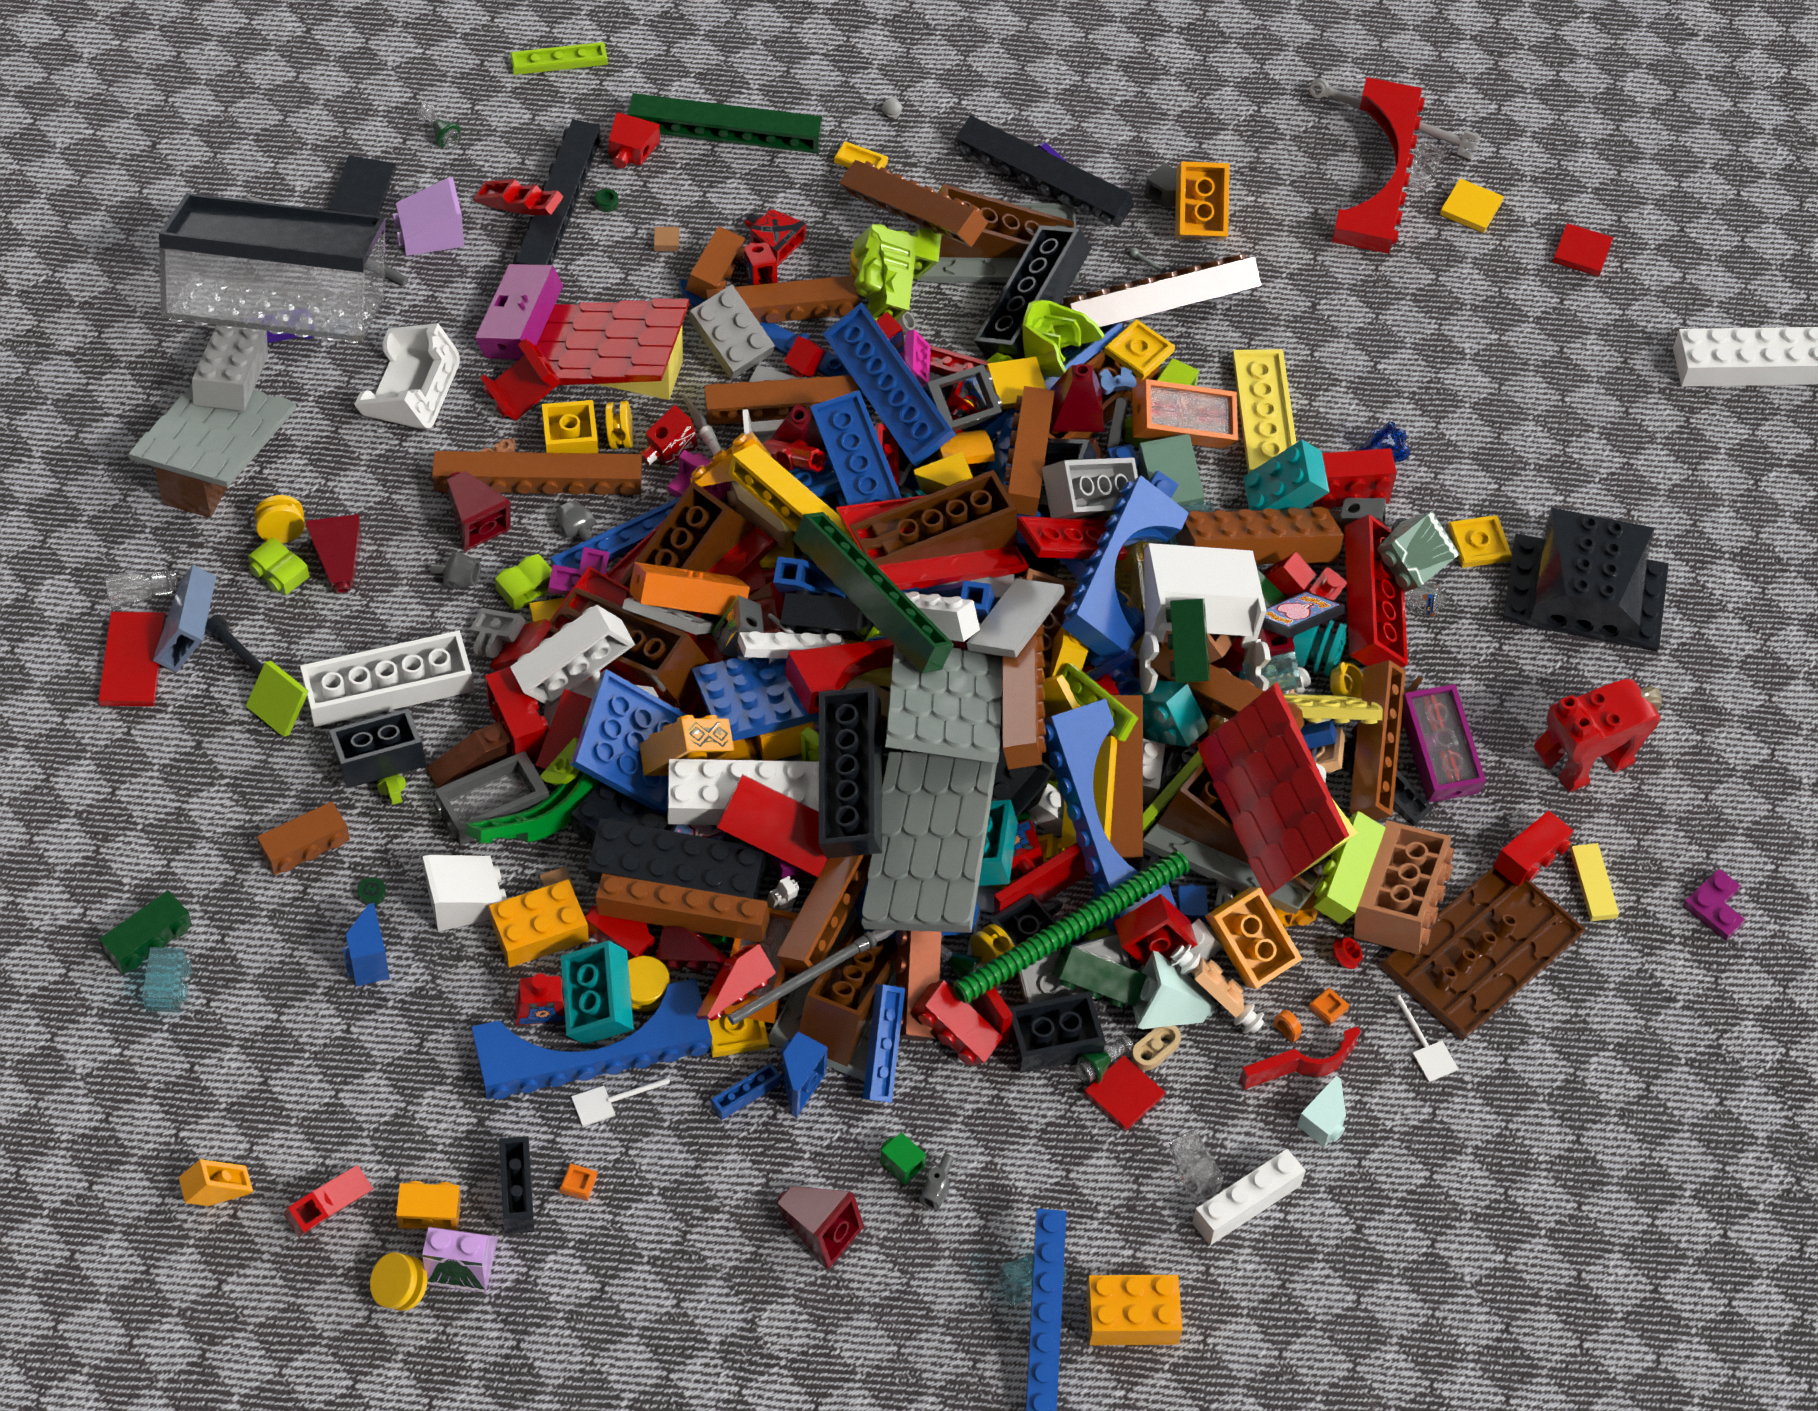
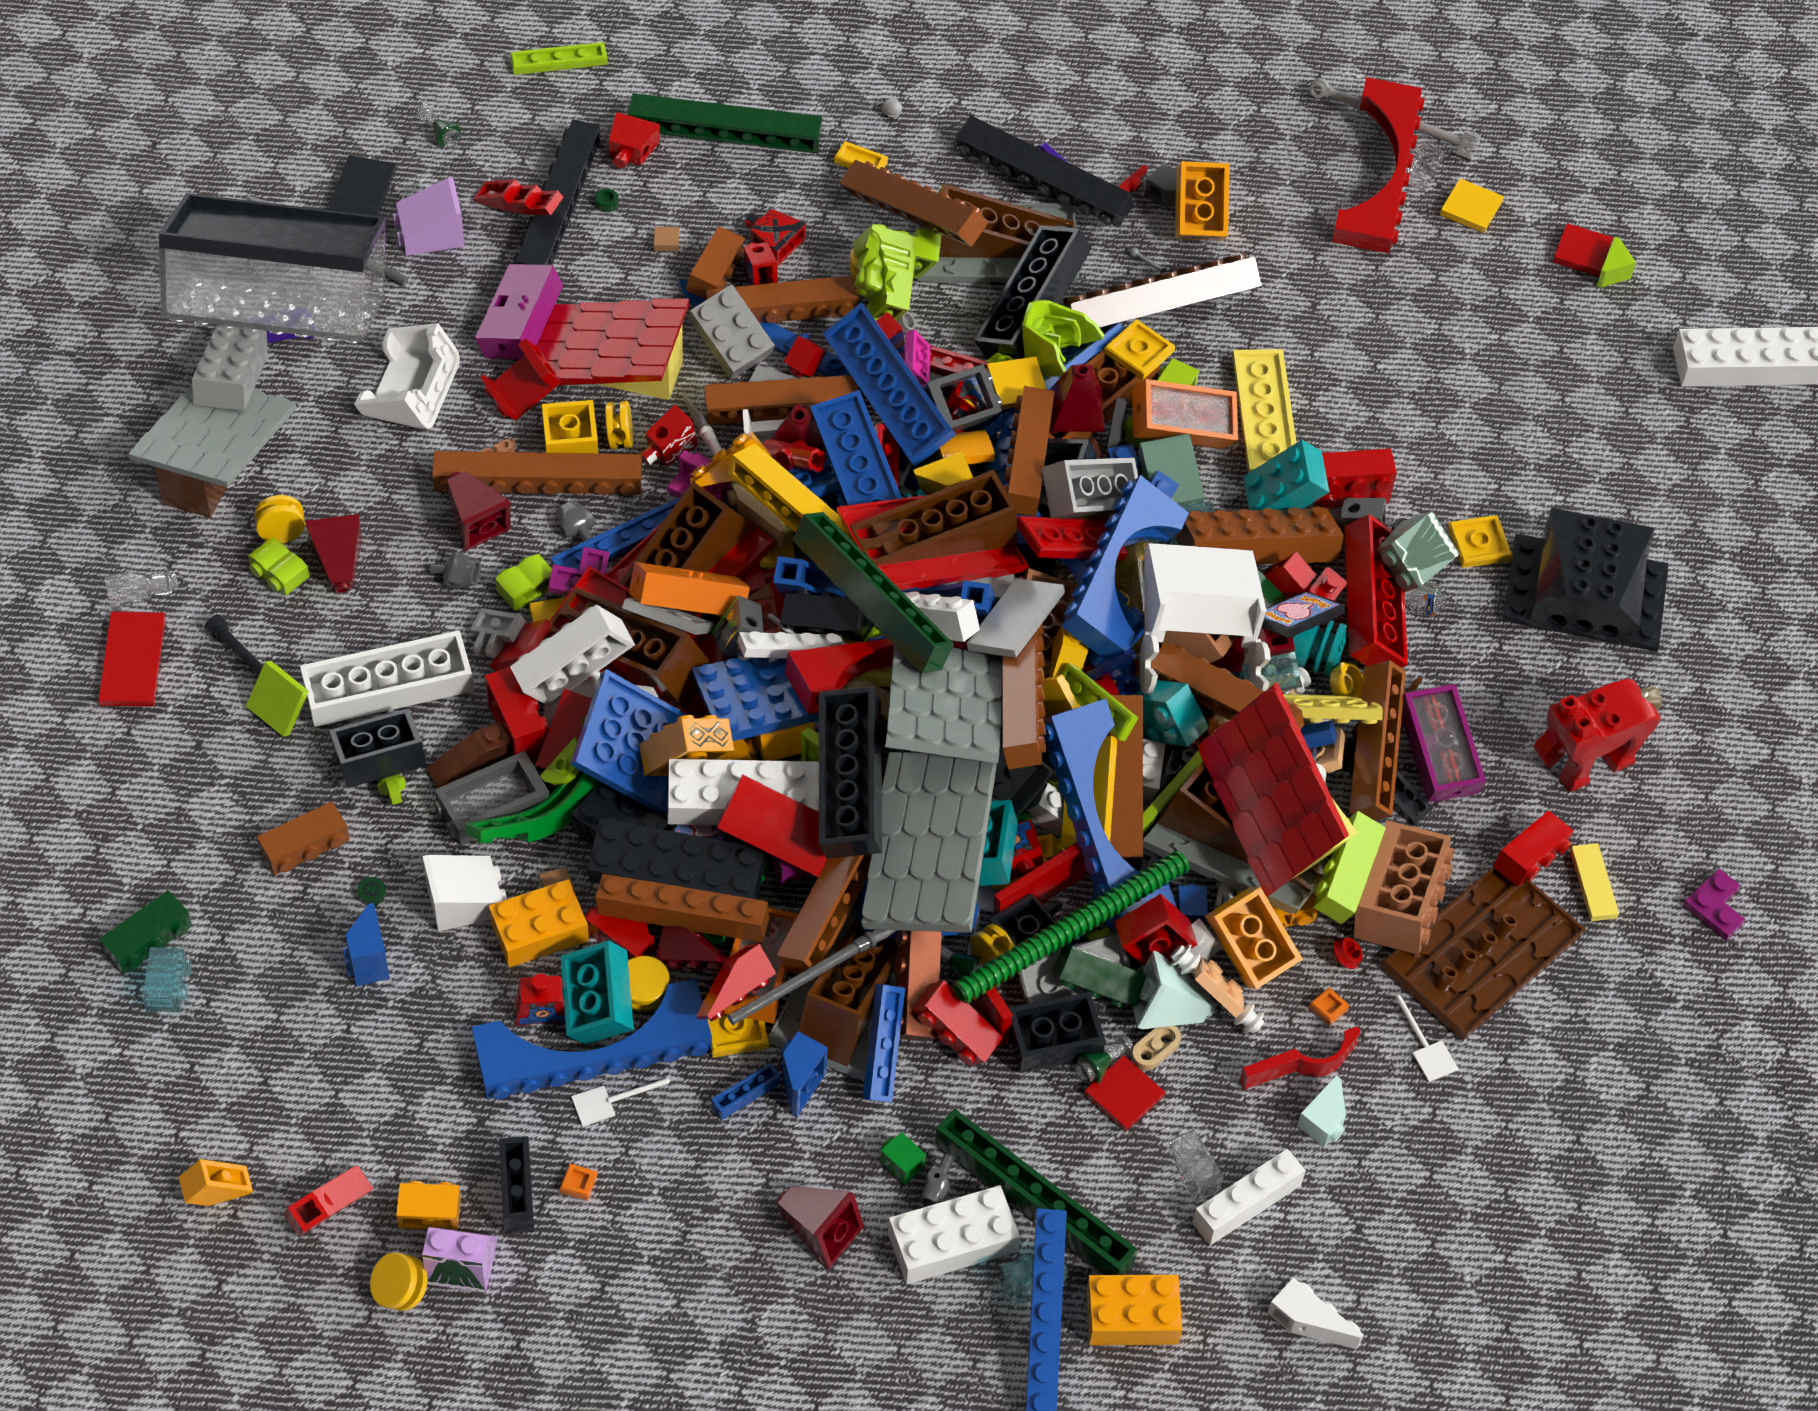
sand blue slope [153,565,217,672] -> none
white hinge [766,876,799,912] -> none
medium blue piece [1099,367,1136,395] -> none
dark green brick [1166,598,1211,683] -> none
orange tile [1273,1010,1302,1043] -> none
clear blue piece [1358,421,1410,462] -> none
none -> white brick [888,1185,1020,1285]
none -> dark green brick [934,1108,1138,1275]
none -> red piece [1119,165,1148,192]
none -> white slope [1267,1277,1364,1349]
none -> lime slope [1597,237,1636,288]

